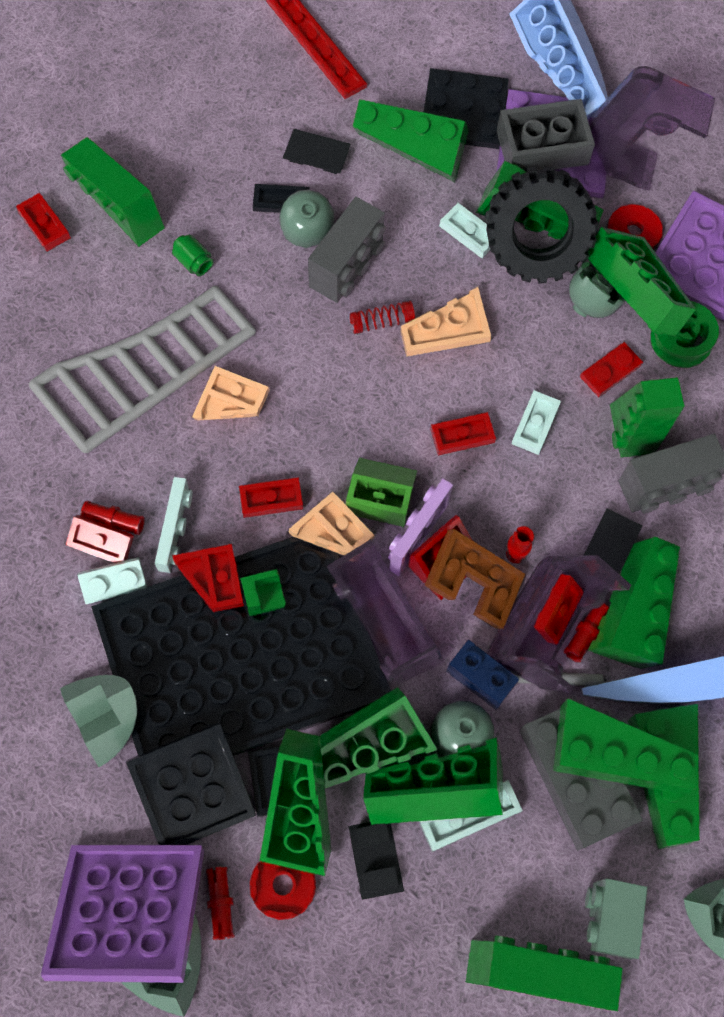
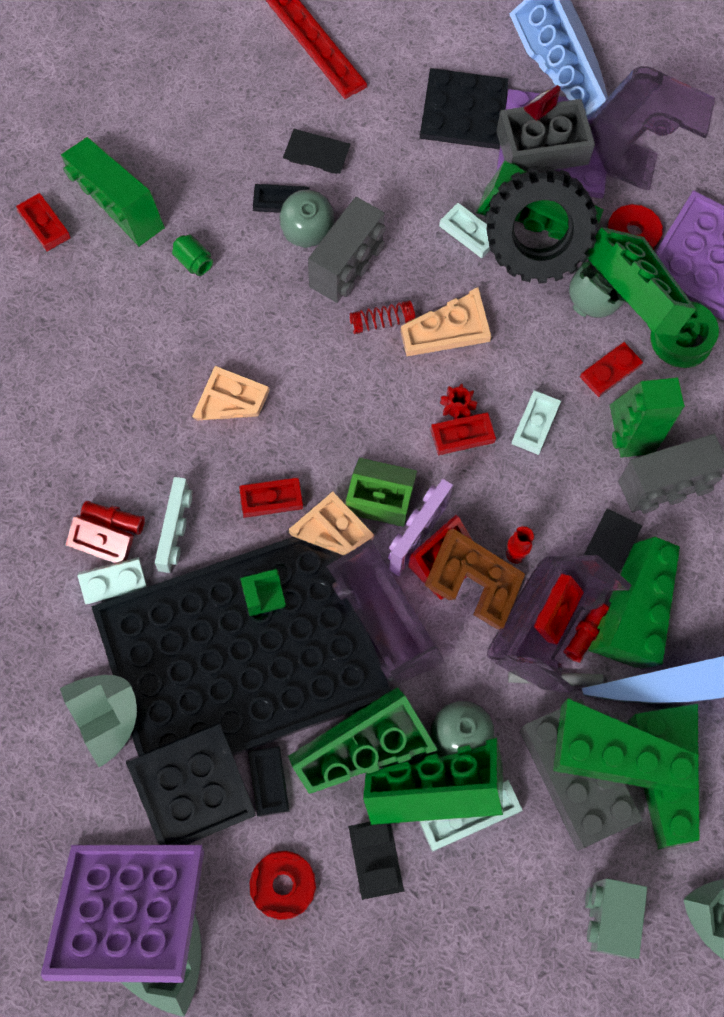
light grey bar [29,286,256,453] -> none
red wing [172,544,244,612] -> none
red pin [206,867,235,940] -> none
green wedge [259,729,331,876] -> none
green wedge [353,99,469,183] -> none
dark blue brick [446,639,519,710] -> none
green wedge [465,935,623,1012] -> none
none -> red gear [440,384,477,420]
none -> dark red slope [523,85,561,121]

